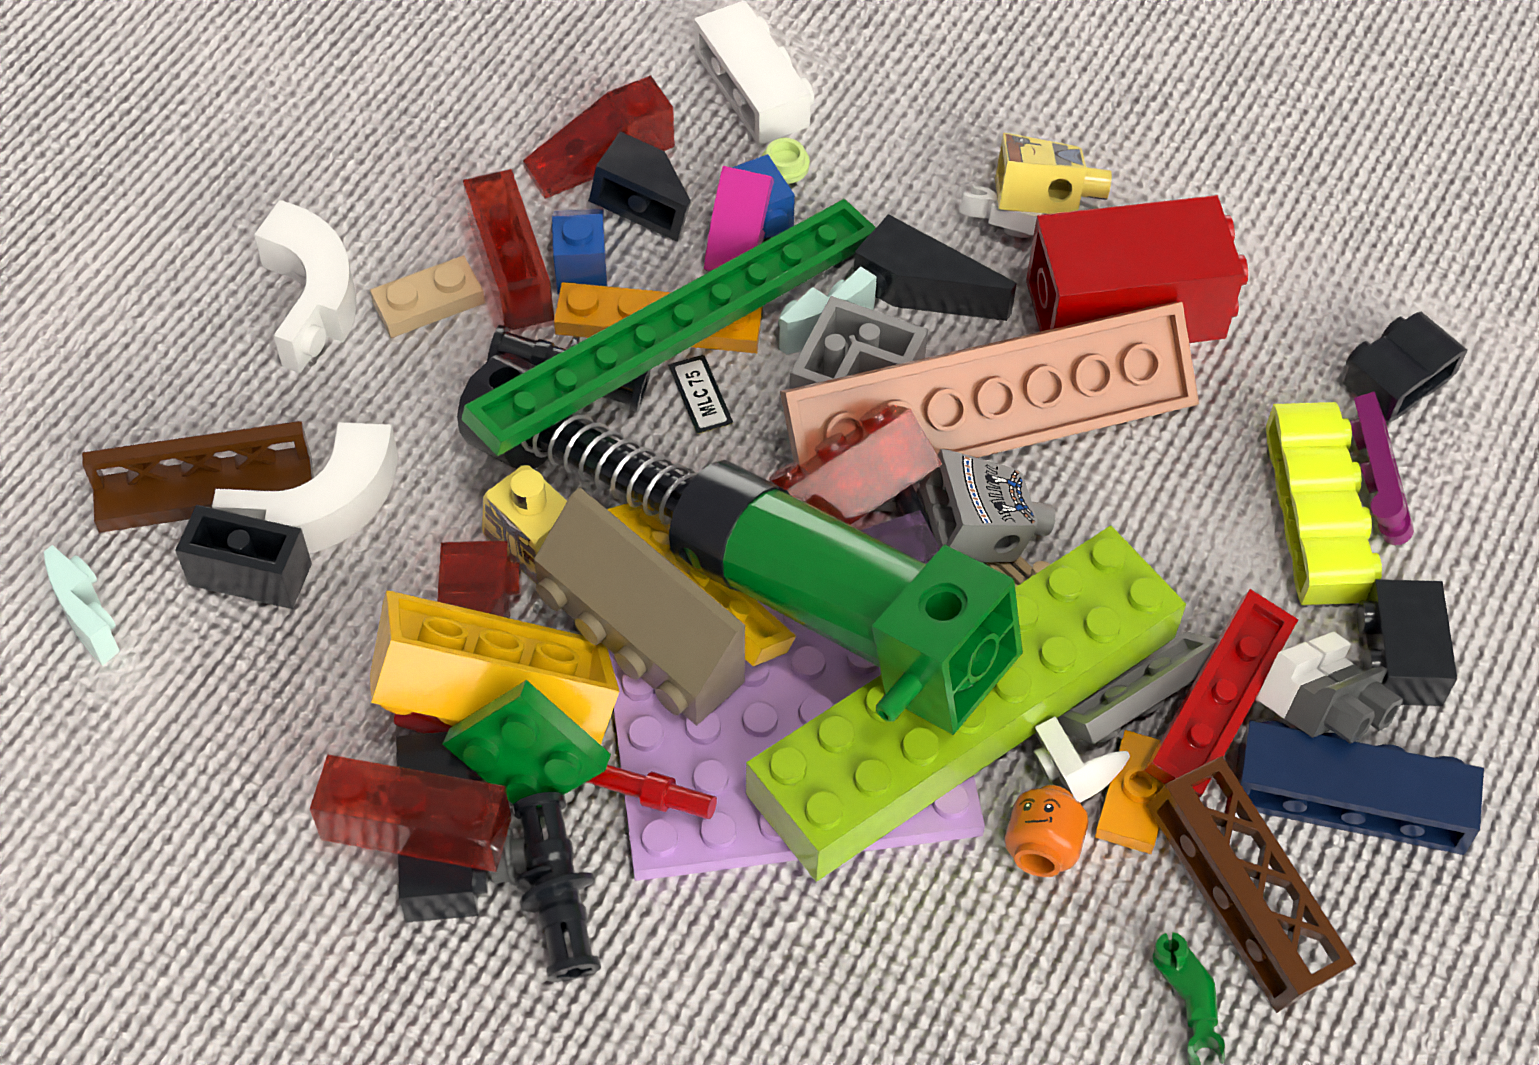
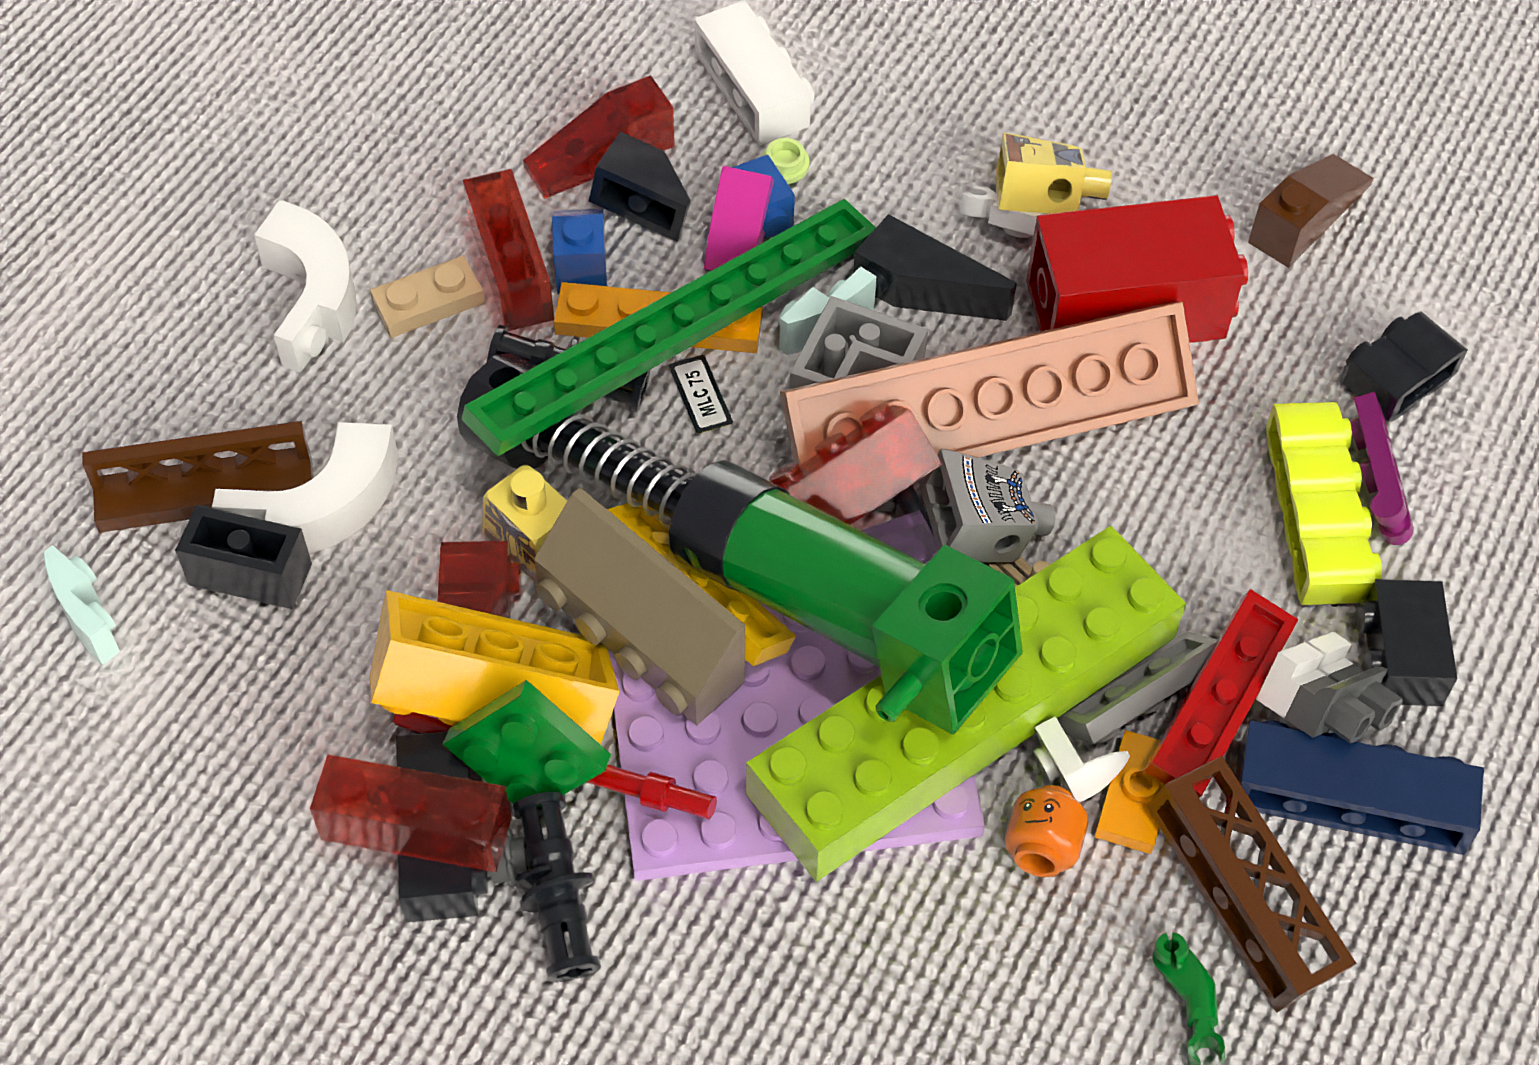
none -> reddish brown slope [1248,153,1374,268]

